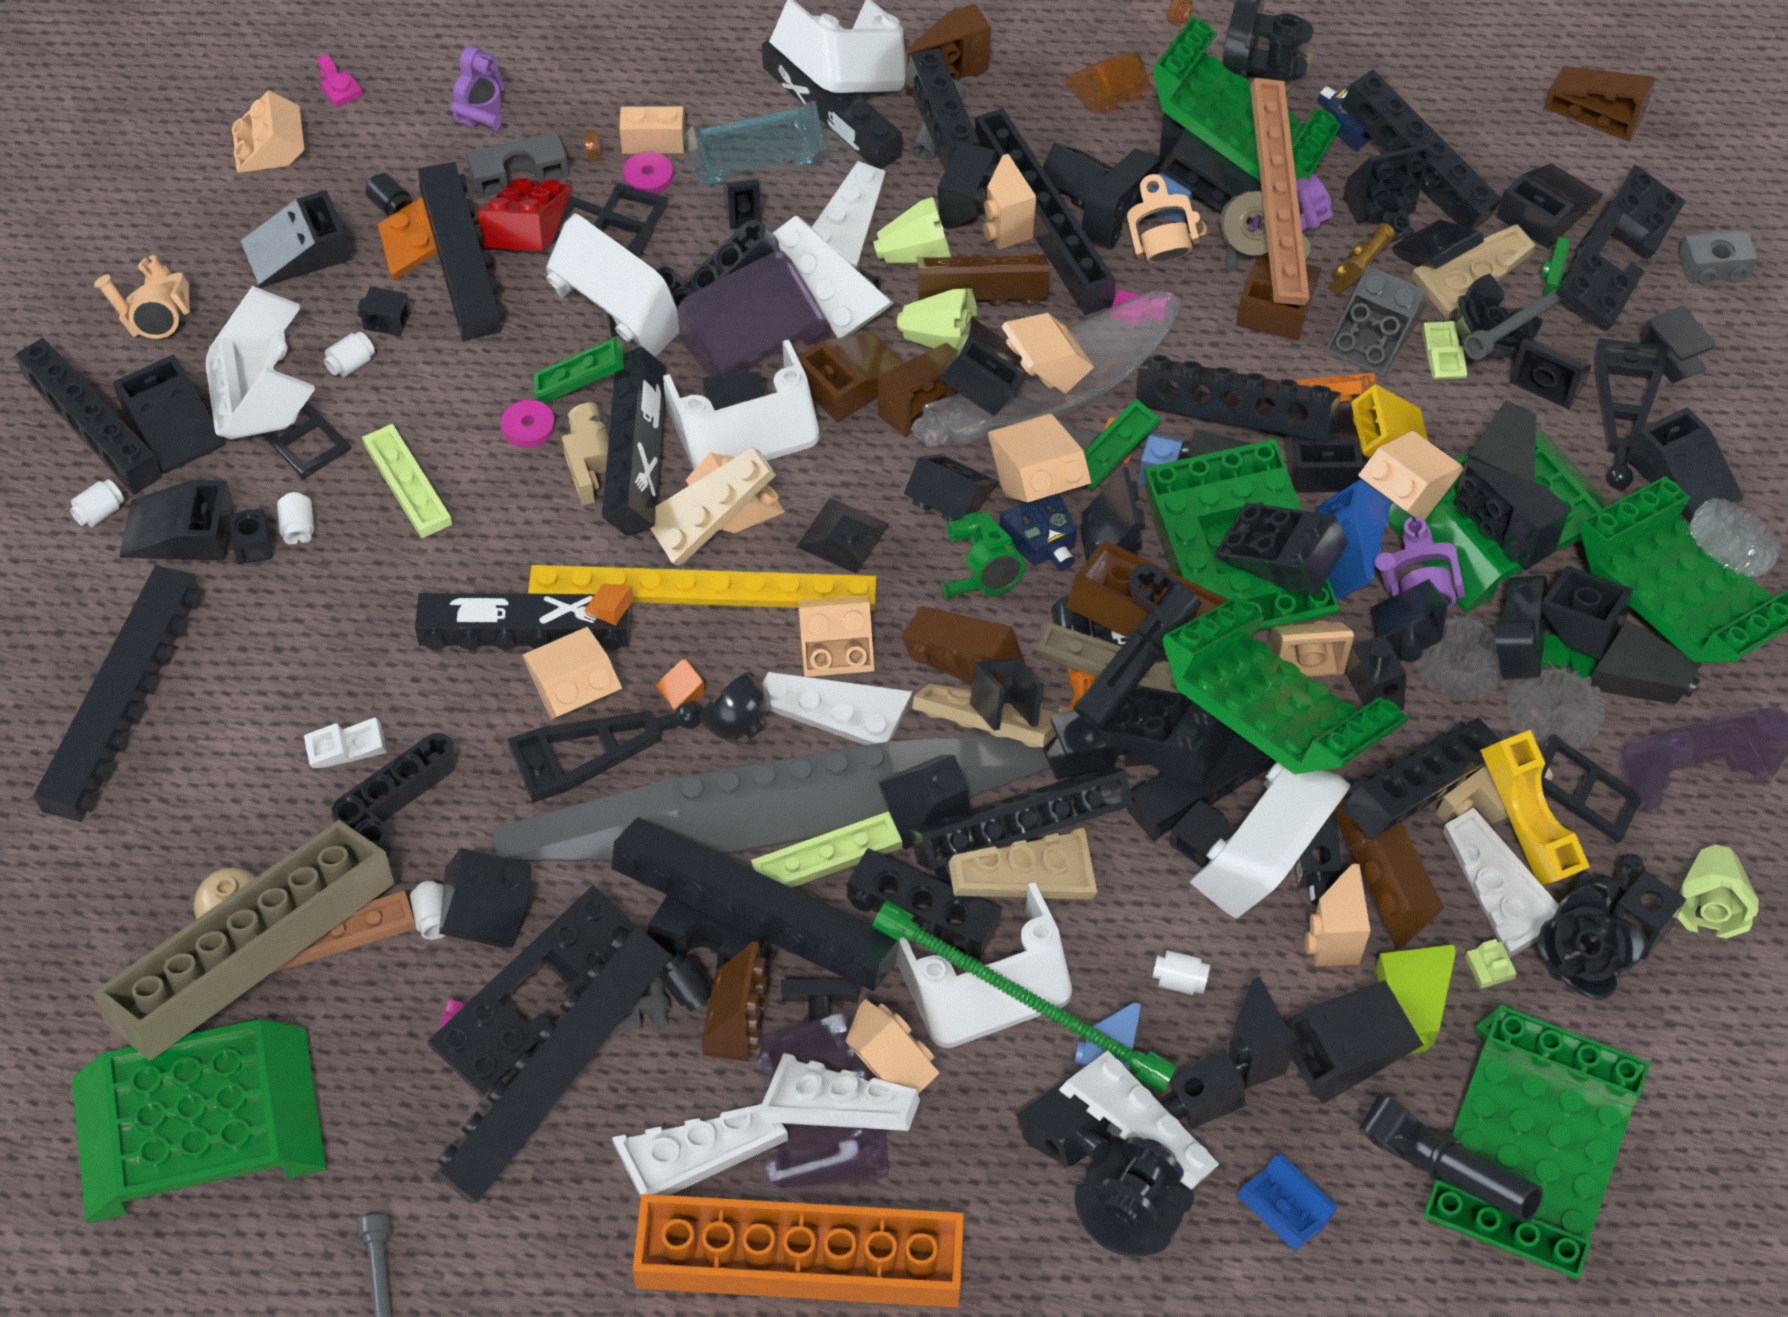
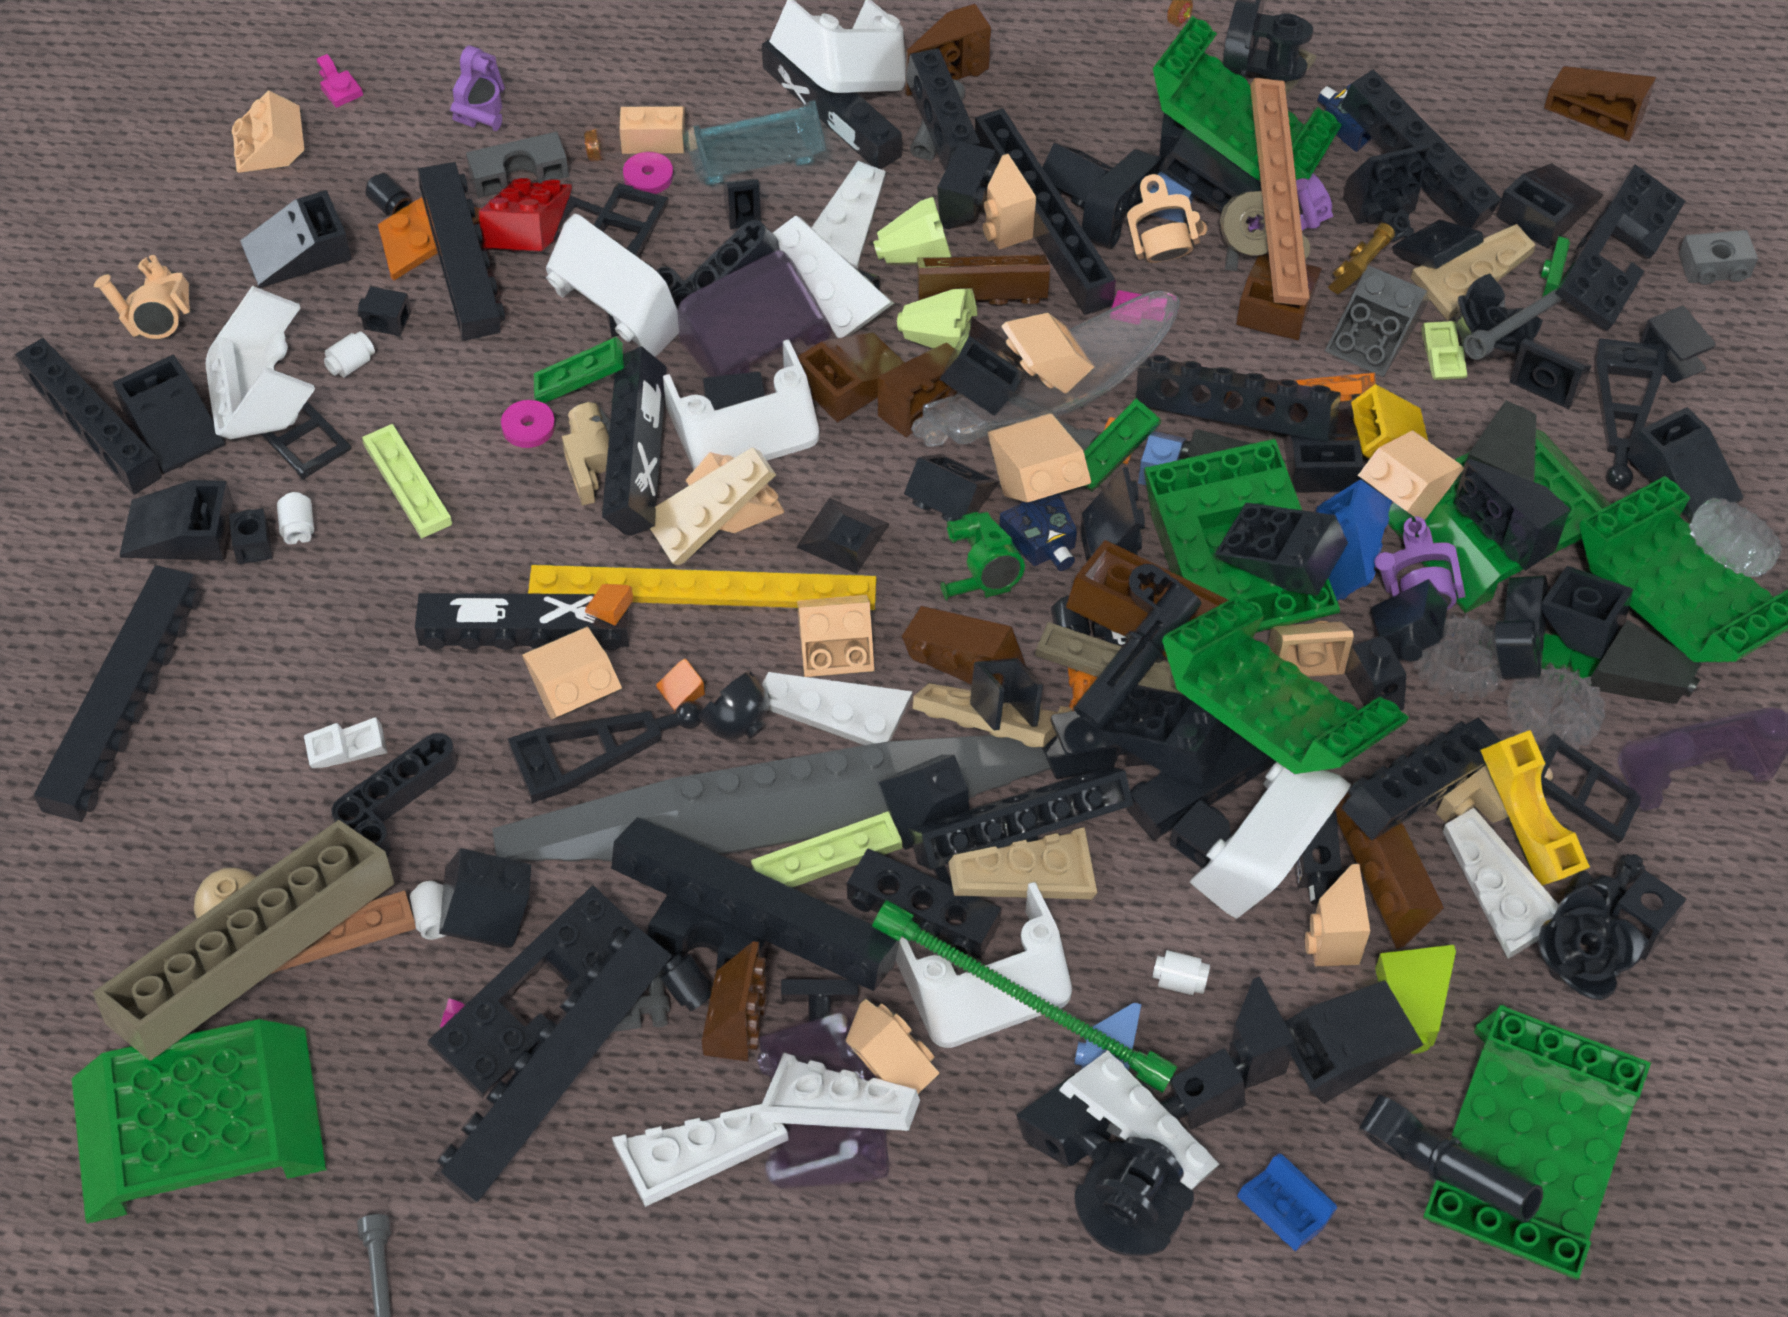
white brick [70,479,124,528] -> none
orange brick [632,1194,964,1308] -> none
clear orange slope [1061,51,1151,113] -> none
yellowish green tile [1465,939,1517,989] -> none
yellowish green cone [1677,845,1758,938] -> none

